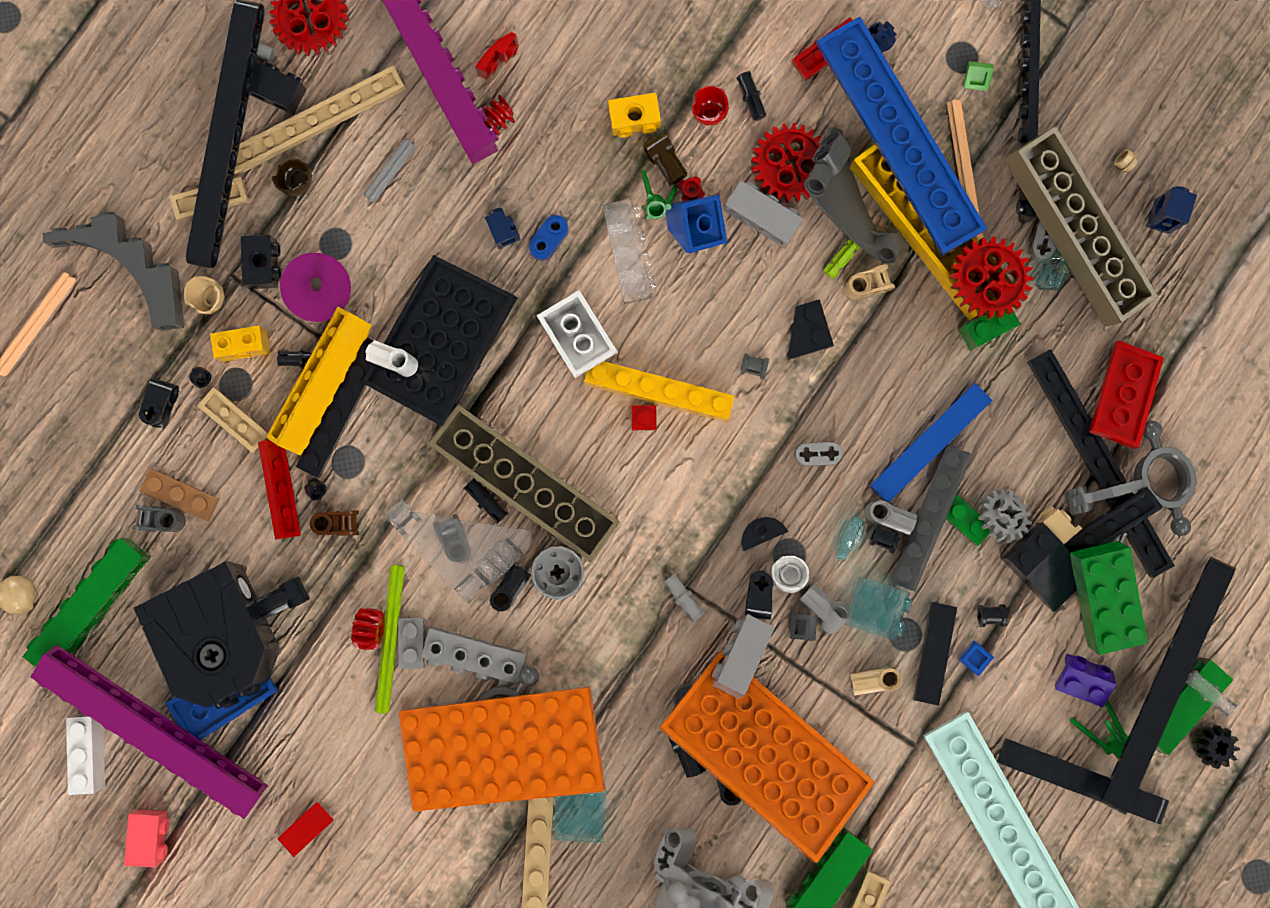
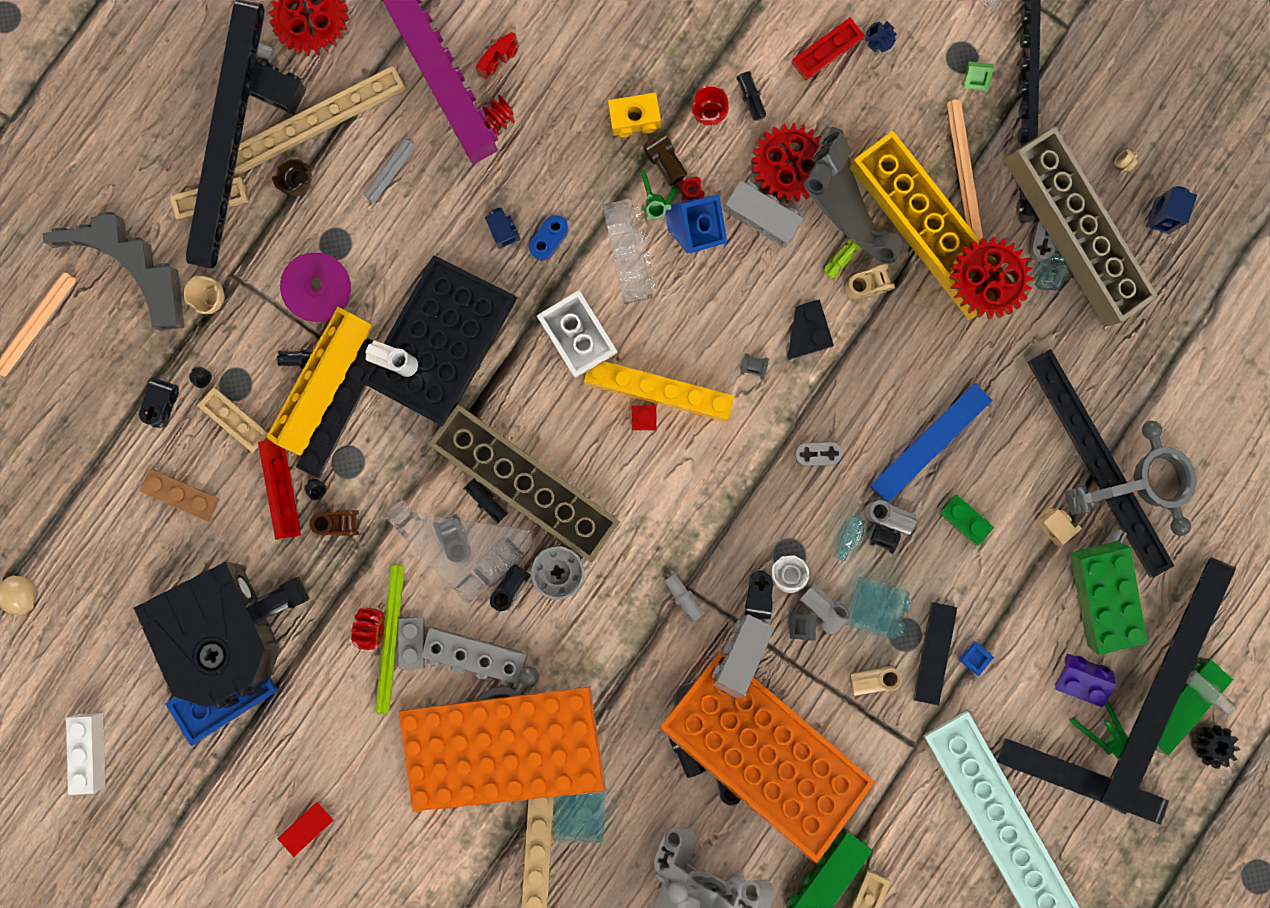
green brick [22,538,151,667] -> none
magenta brick [30,645,268,819] -> none
coral brick [124,809,170,867] -> none
dark grey piece [133,505,186,532] -> none
yellow brick [210,325,271,362] -> none
black brick [241,235,281,289] -> none
black plate [741,517,789,552] -> none
blue plate [816,17,987,255] -> none
dark grey plate [890,446,972,592] -> none
green brick [959,310,1021,351] -> none
black bush [977,604,1008,627] -> none
light grey gear [978,489,1032,544] -> none
black slope [1001,524,1077,612] -> none
black tile [1064,486,1163,552] -> none
red plate [1089,340,1164,449] -> none

